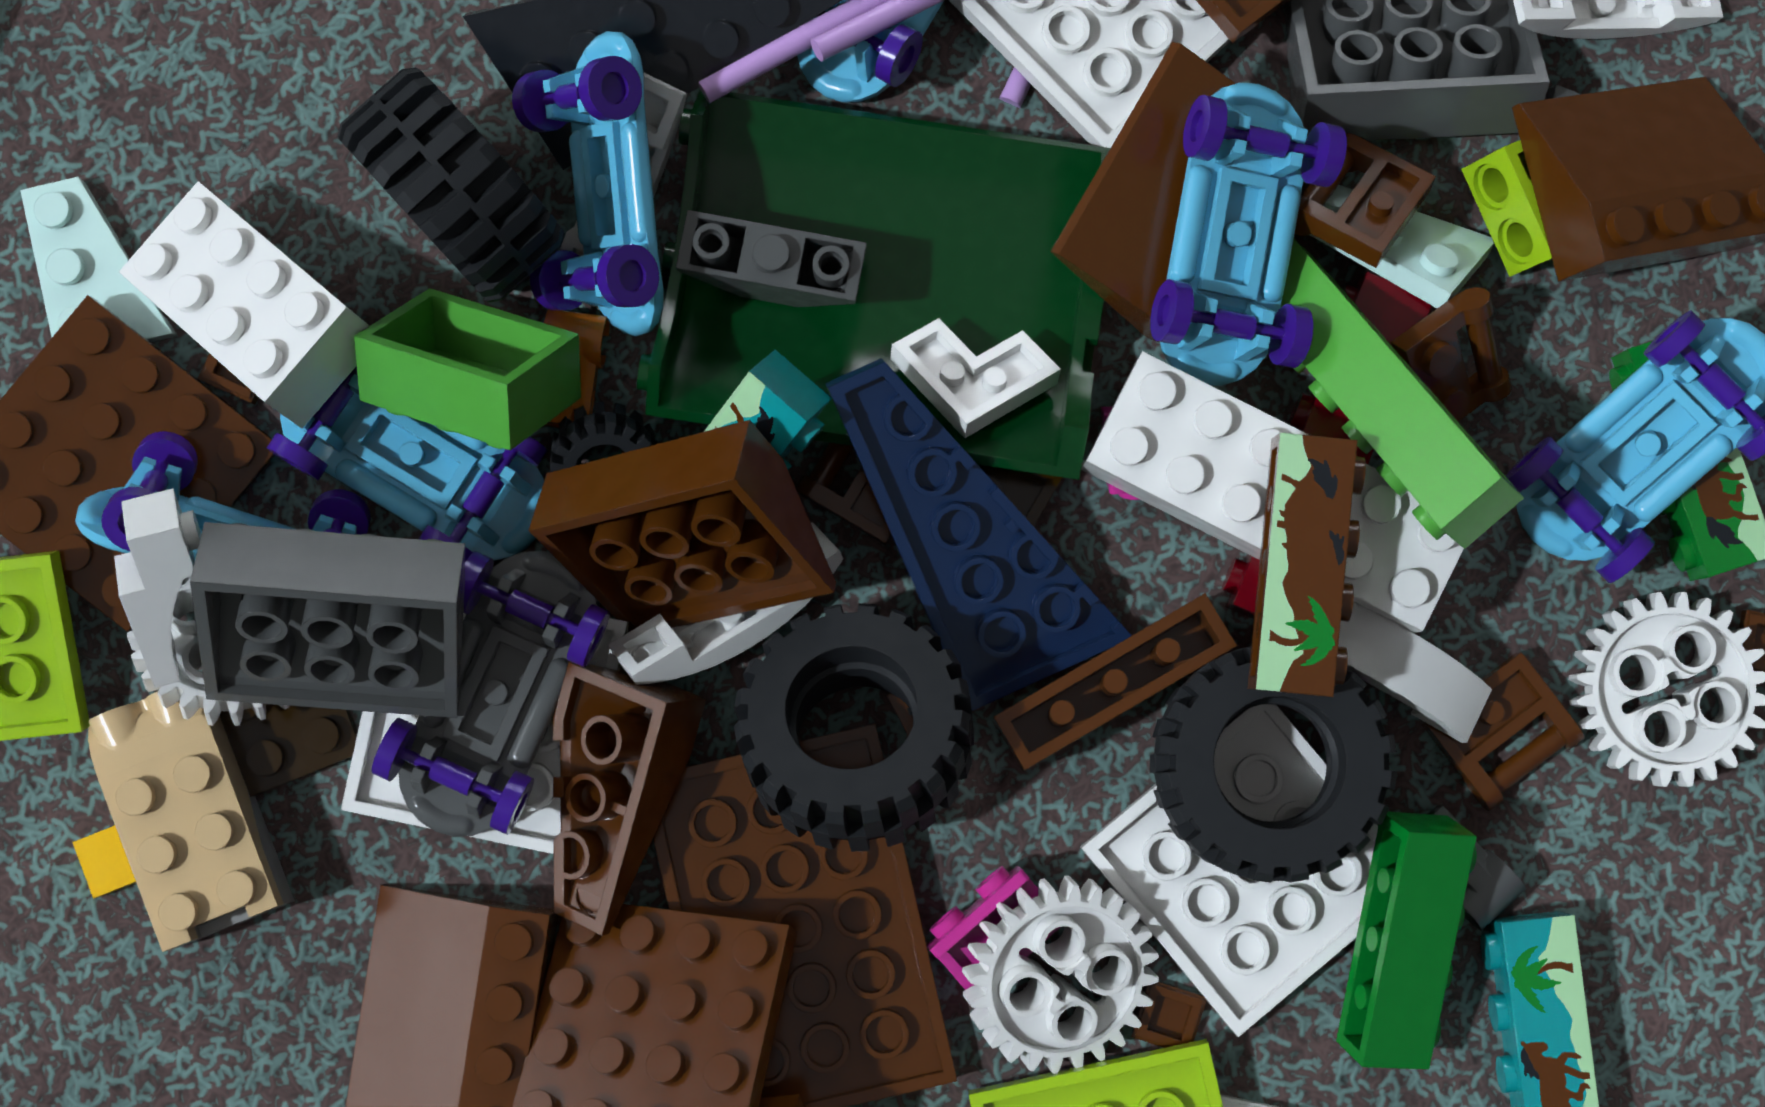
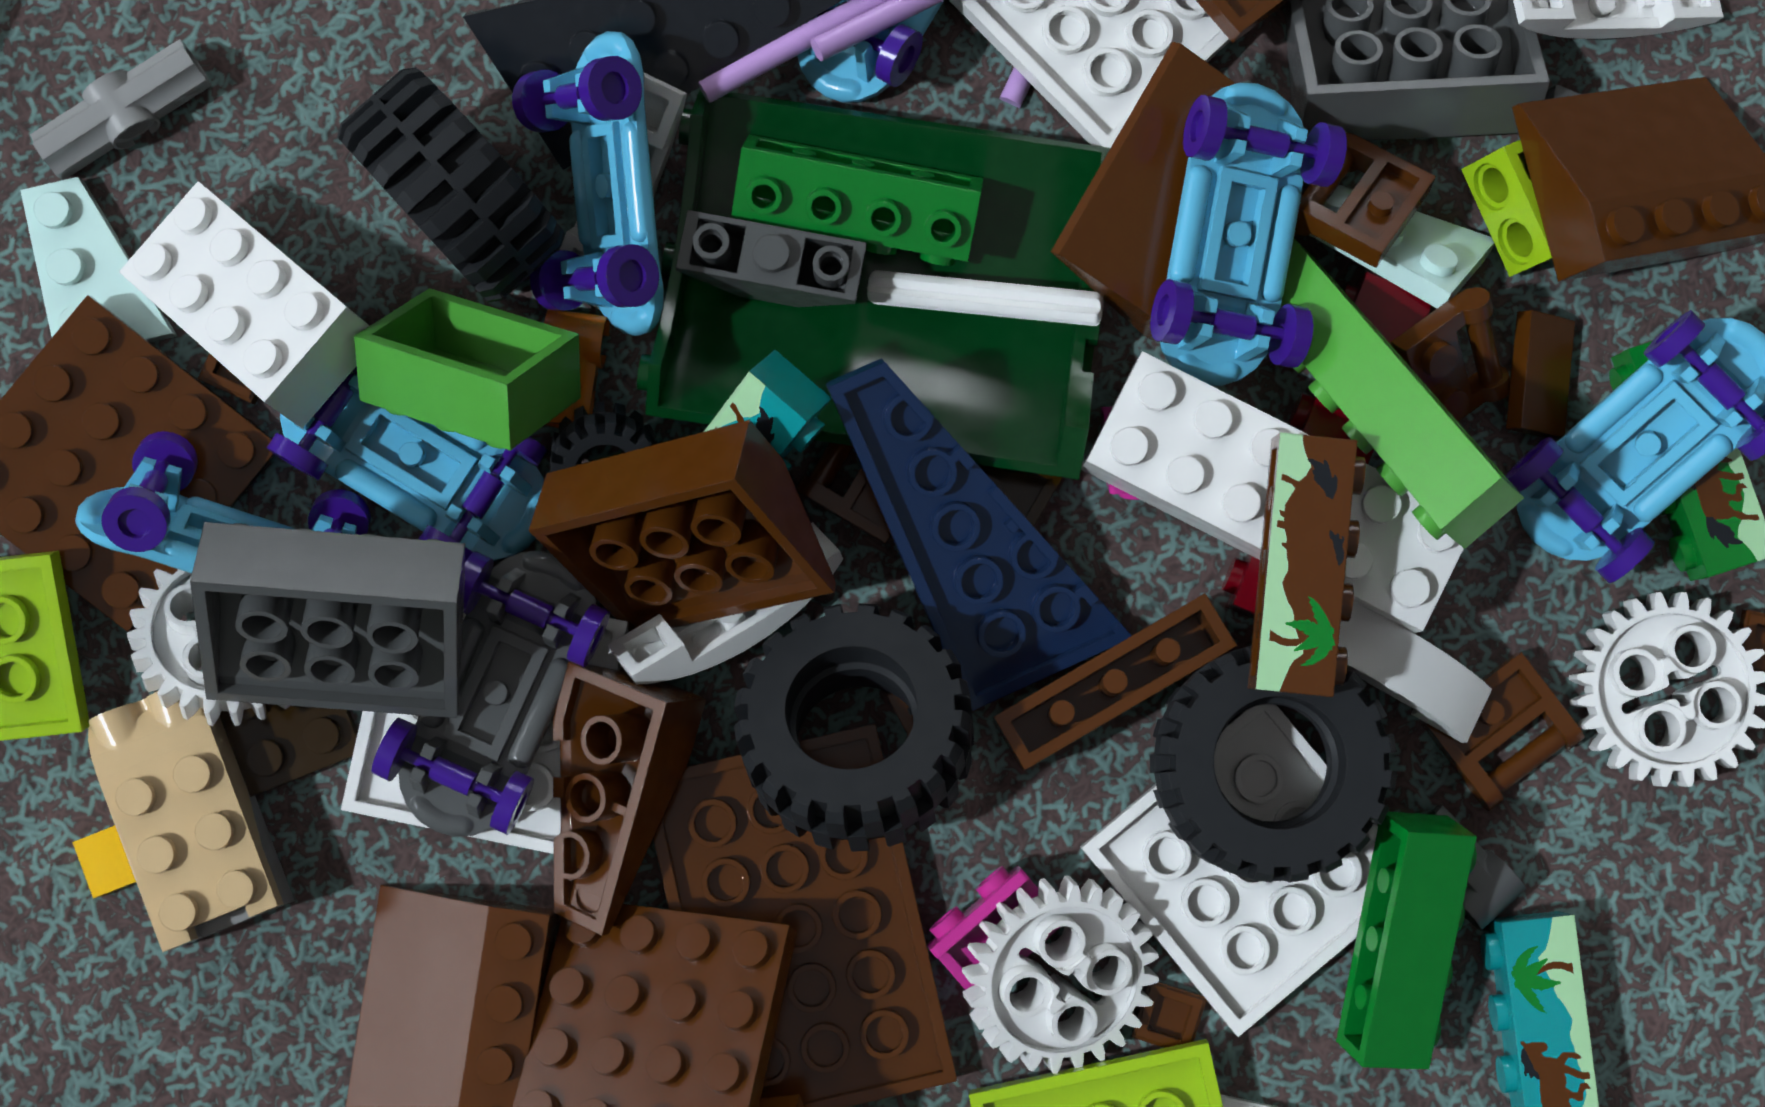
white slope [114,488,201,688] -> none
white plate [890,318,1061,438] -> none
none -> light grey piece [30,39,212,180]
none -> green brick [731,134,983,266]
none -> white axle [867,270,1104,326]
none -> reddish brown tile [1506,310,1575,438]

